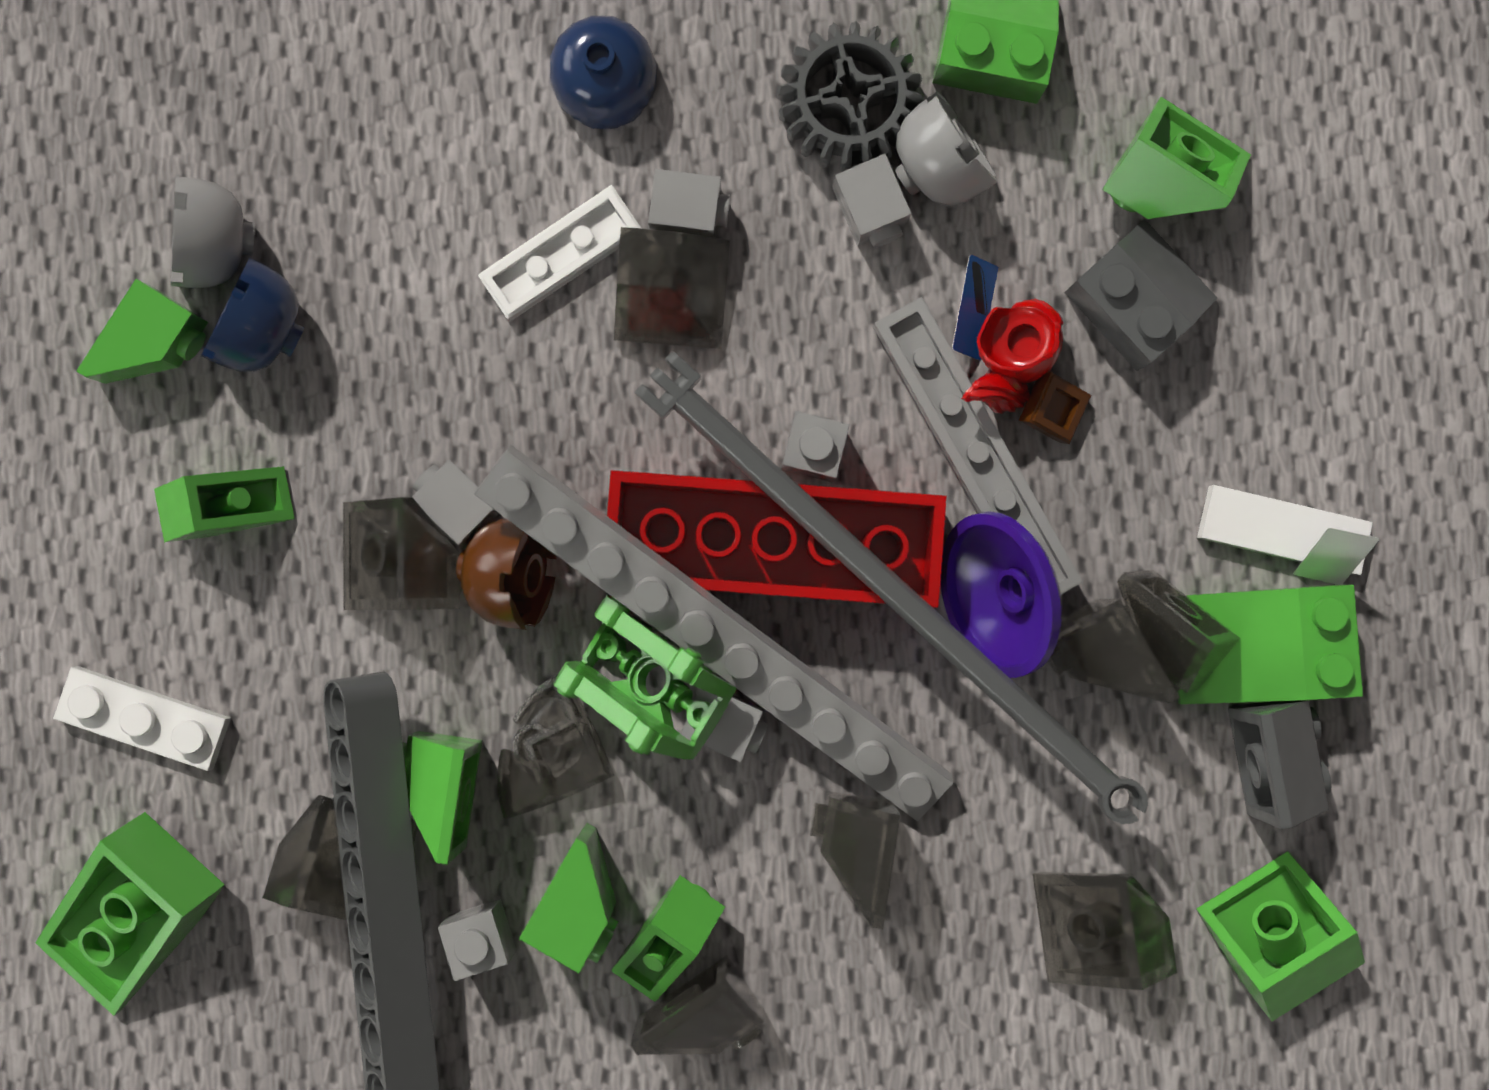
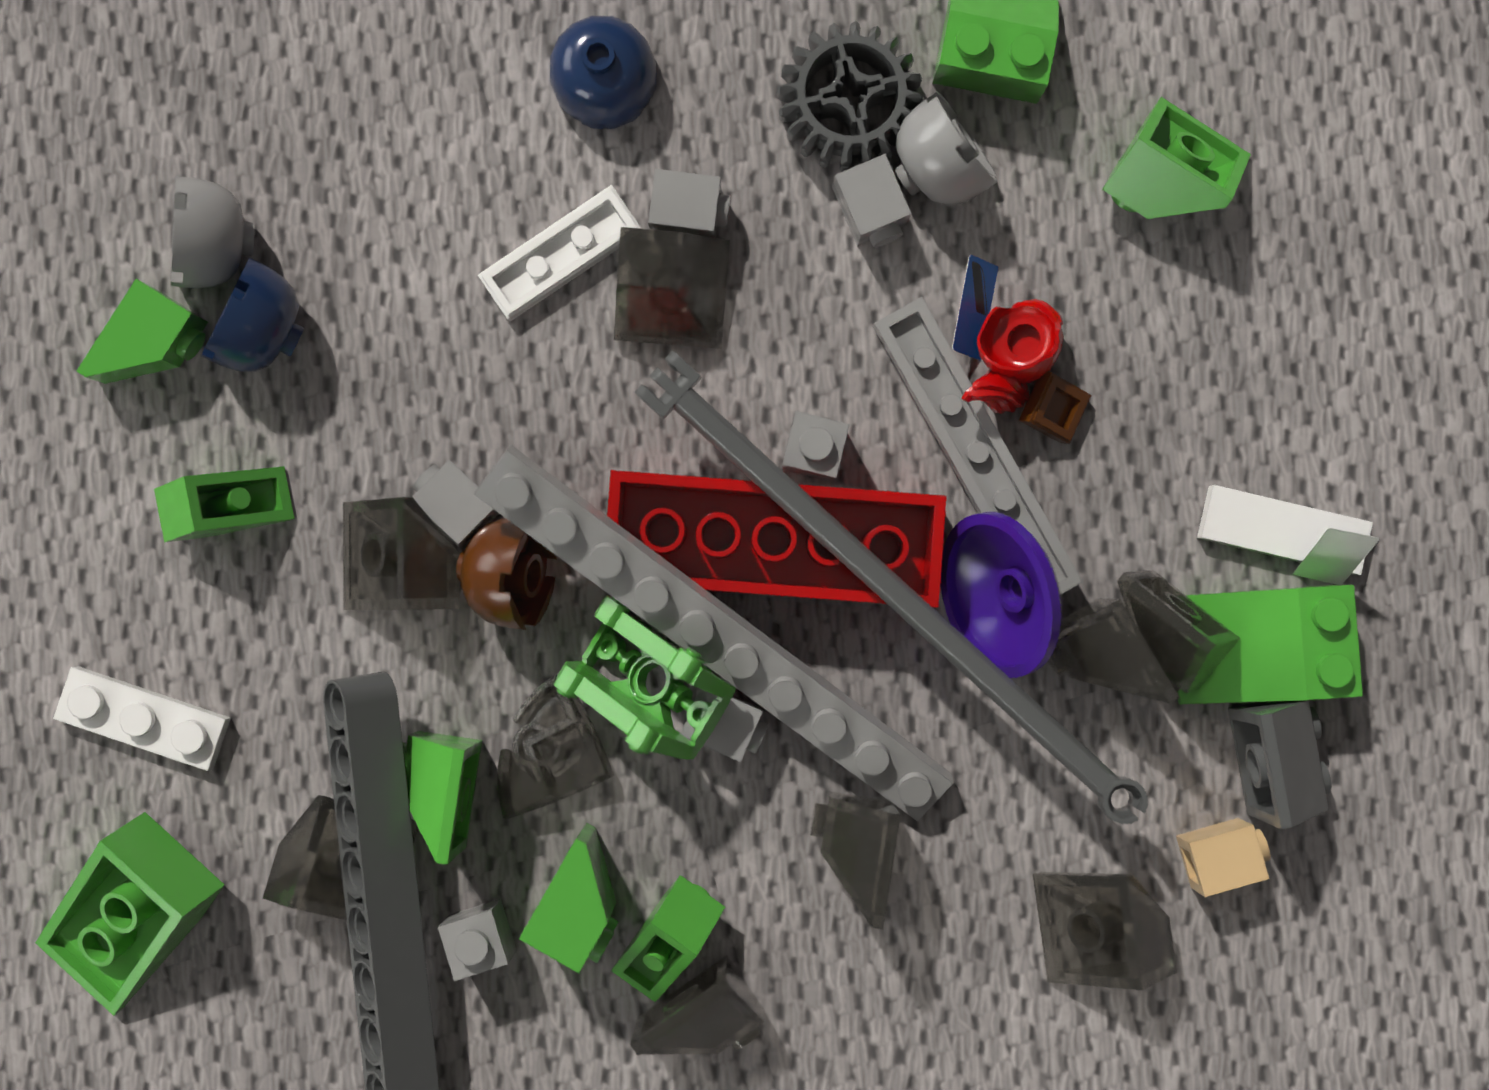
dark grey slope [1064,219,1217,371] -> none
bright green slope [1196,851,1365,1021] -> none
none -> tan brick [1176,818,1271,897]

